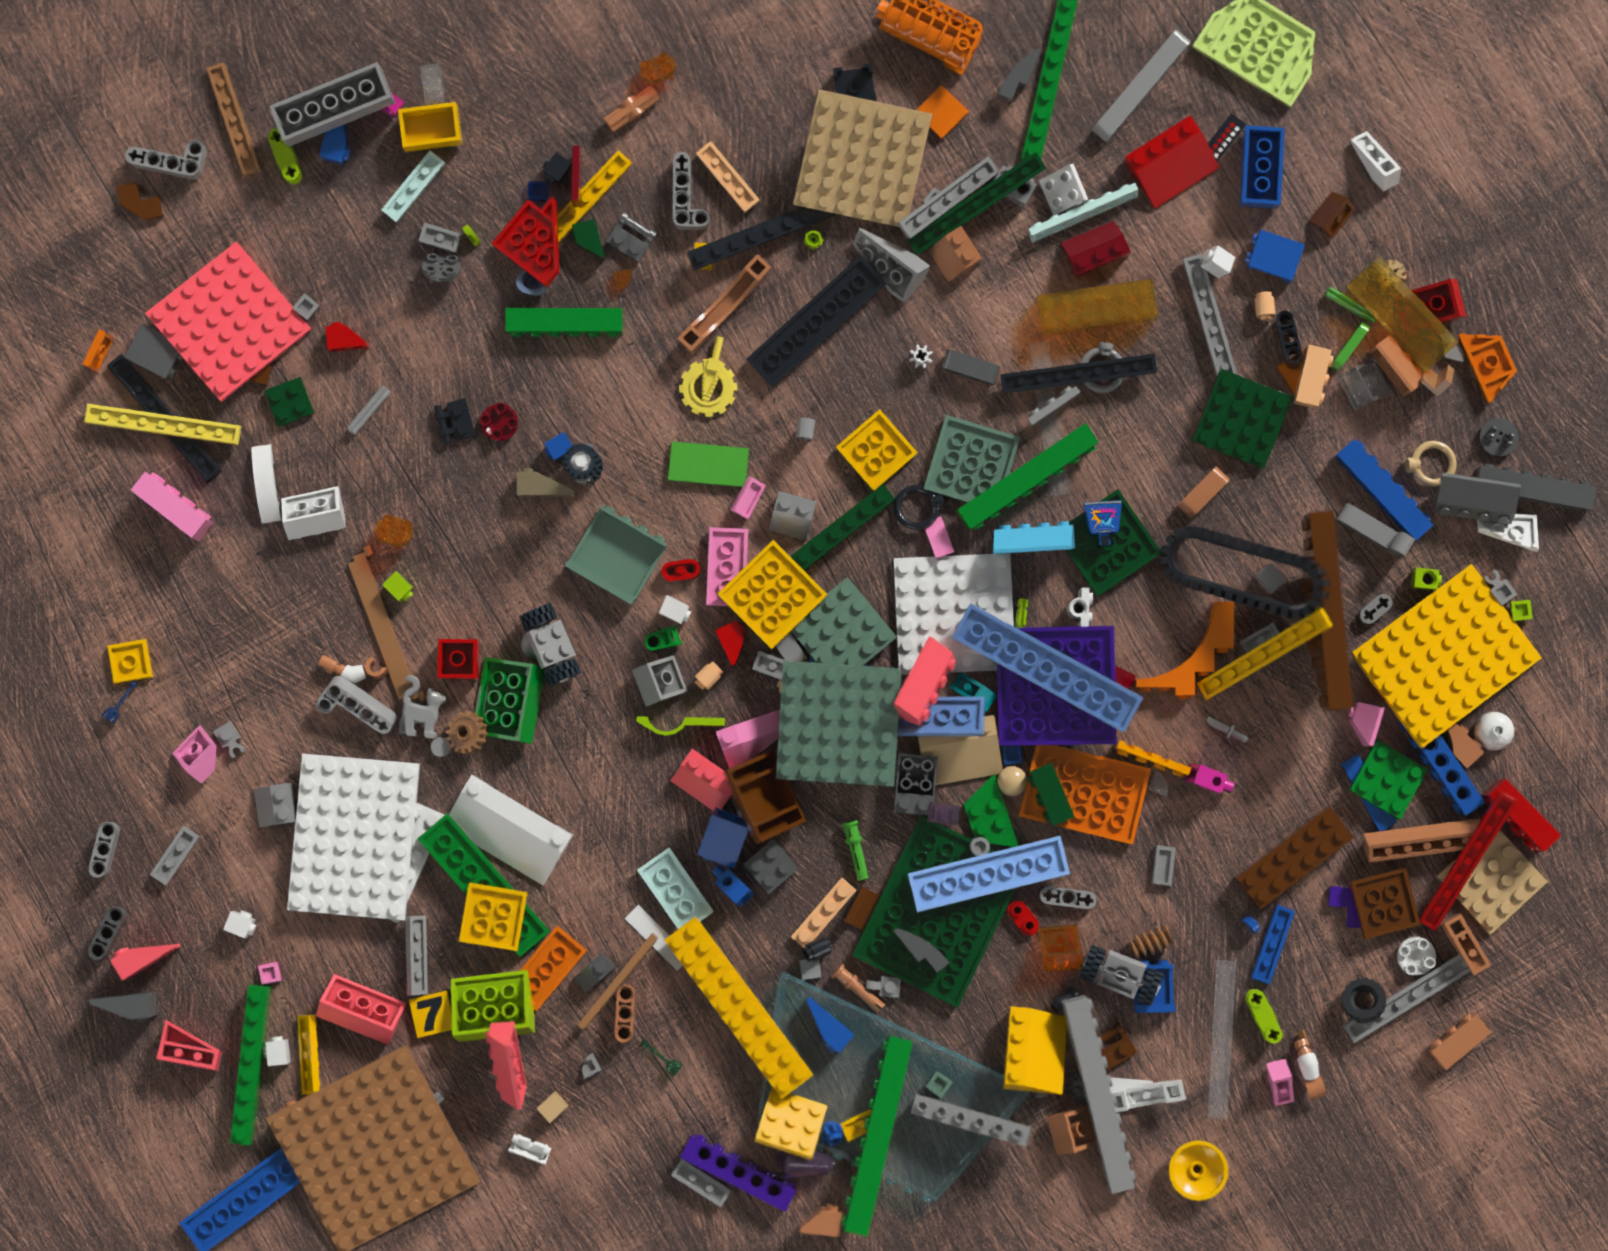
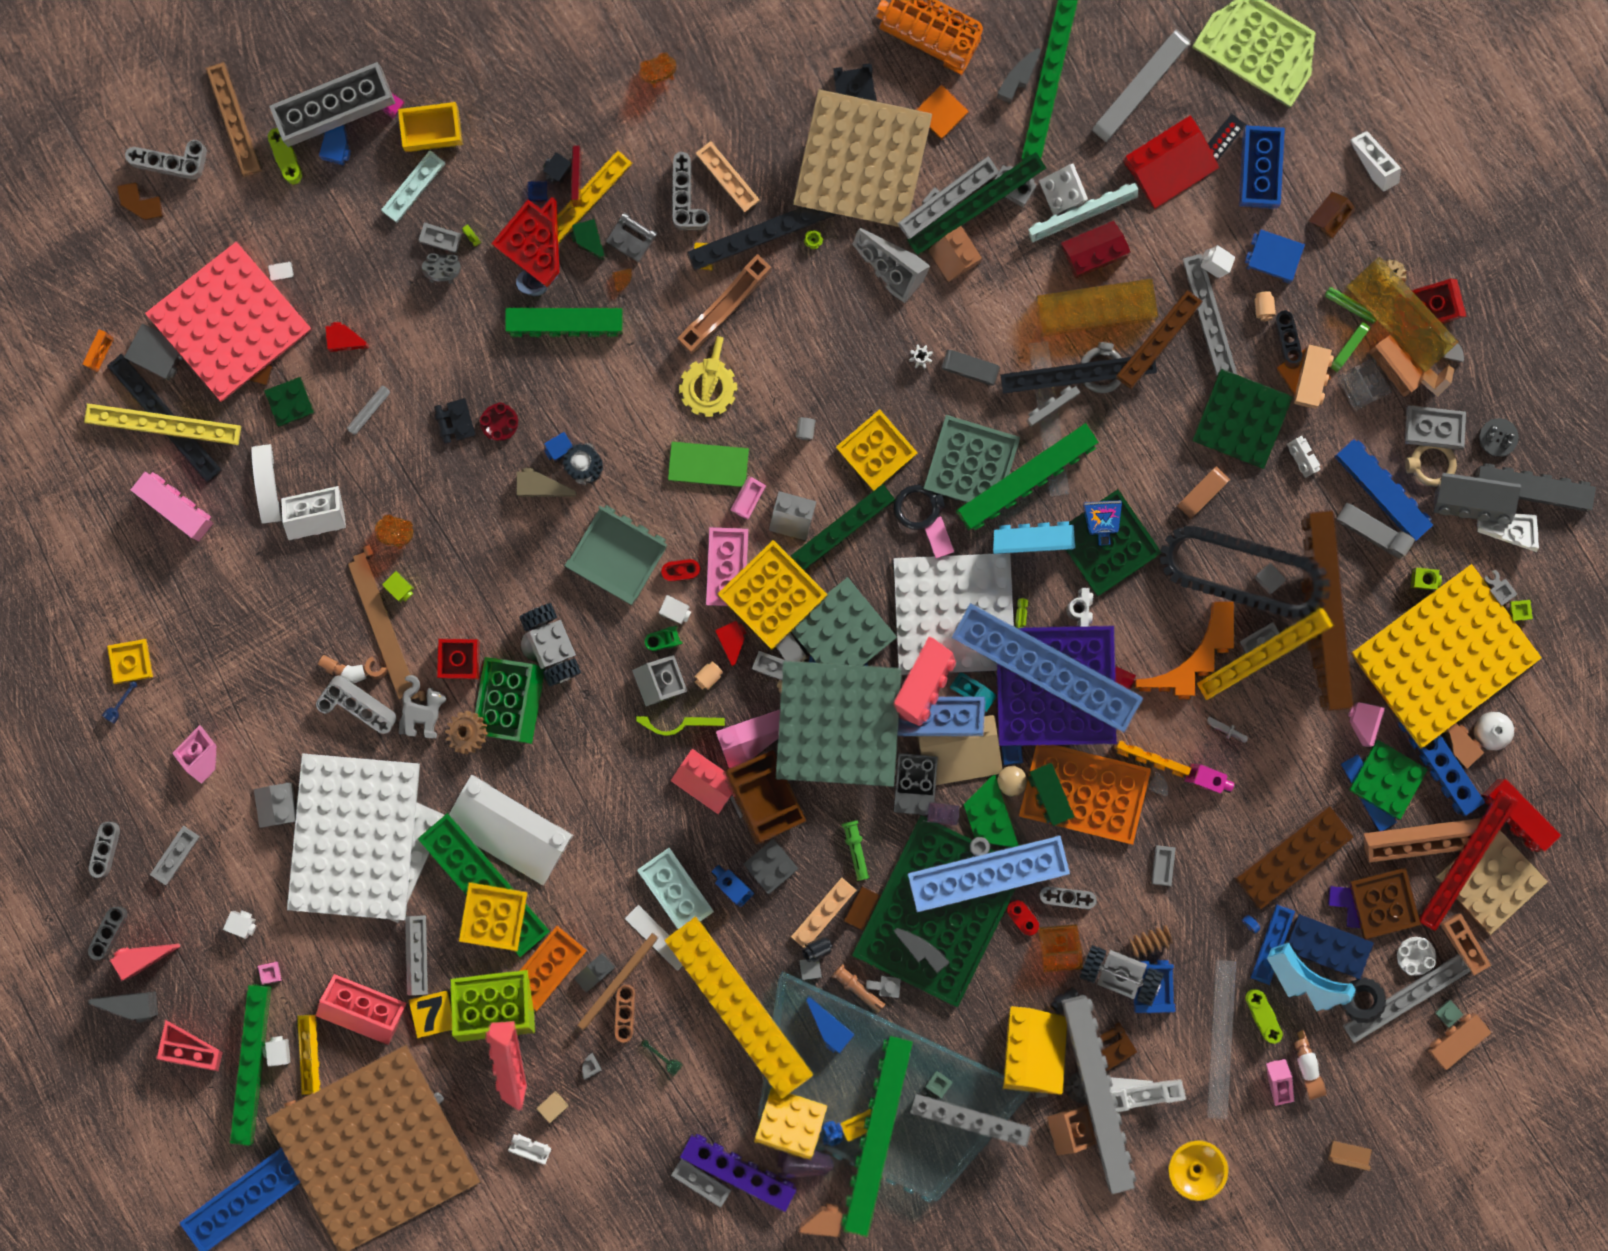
light grey plate [213,721,245,758] -> none
light grey plate [292,293,320,321] -> none
clear brick [420,63,446,106] -> none
light grey tile [431,737,451,757] -> none
nougat piece [604,85,660,133] -> none
blue panel [697,807,749,869] -> none
black plate [746,255,887,388] -> none
light grey beam [1358,594,1392,624] -> none
orange wing [1457,333,1517,404] -> none
none -> white sticker [268,262,293,280]
none -> reddish brown tile [1116,290,1203,390]
none -> medium azure arch [1267,943,1356,1011]
none -> white hinge [1287,436,1321,478]
none -> dark blue plate [1289,914,1374,980]
none -> medium nougat panel [1328,1140,1372,1171]
none -> light grey tile [1405,405,1466,450]
none -> sand green plate [1434,1000,1463,1028]

